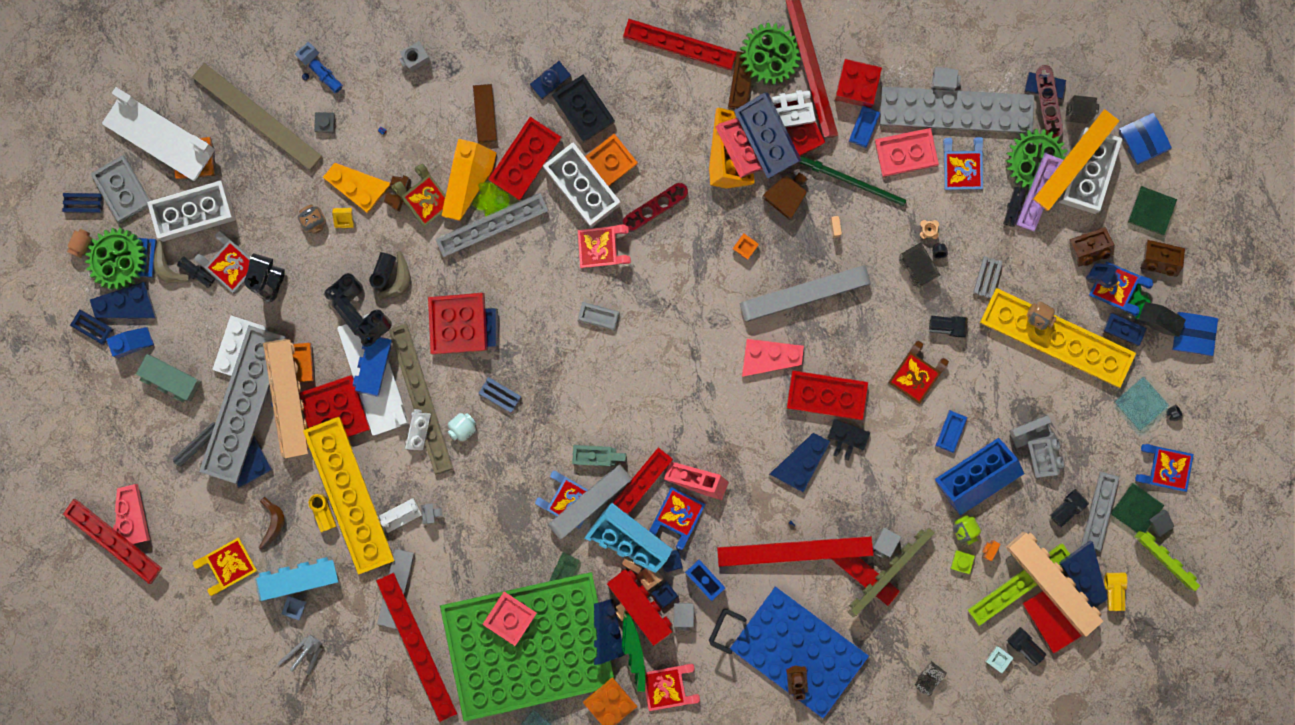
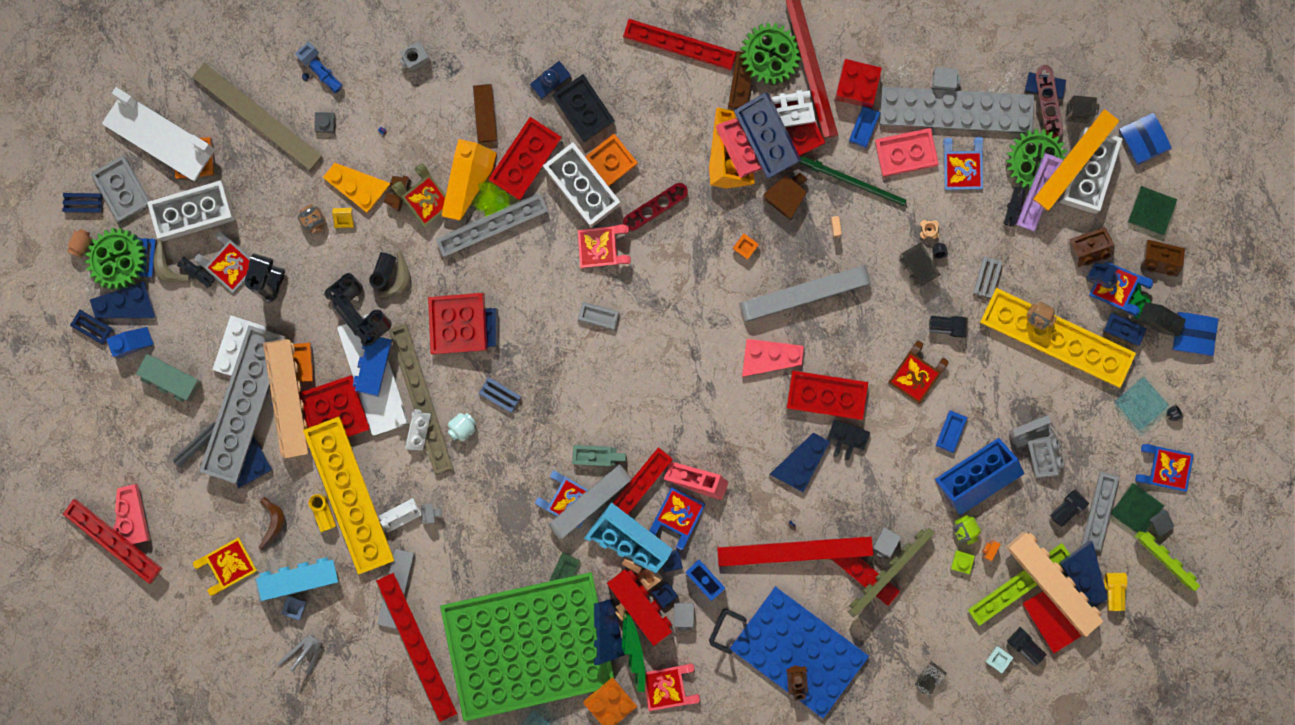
coral plate [482,592,537,646] -> none

